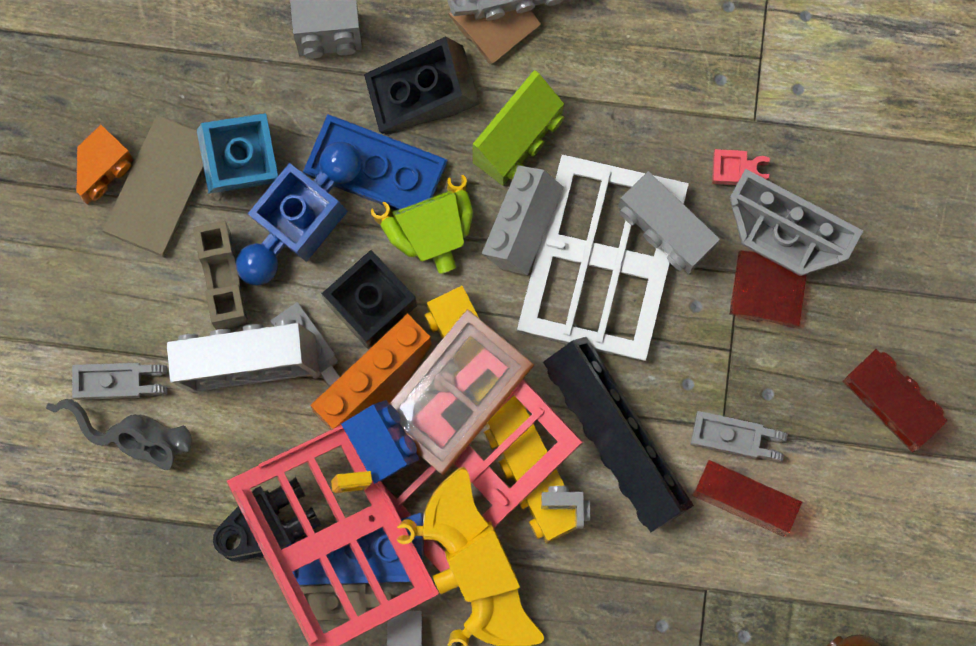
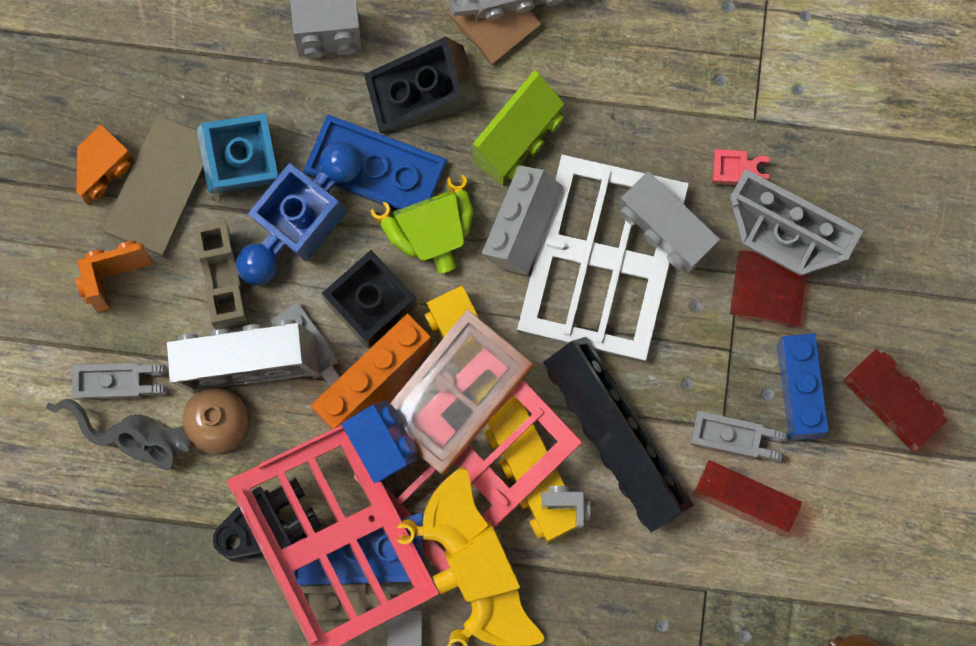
yellow tile [331,471,372,493] -> none
none -> orange bracket [75,241,152,313]
none -> medium nougat cylinder [182,387,250,455]
none -> blue brick [776,333,829,441]

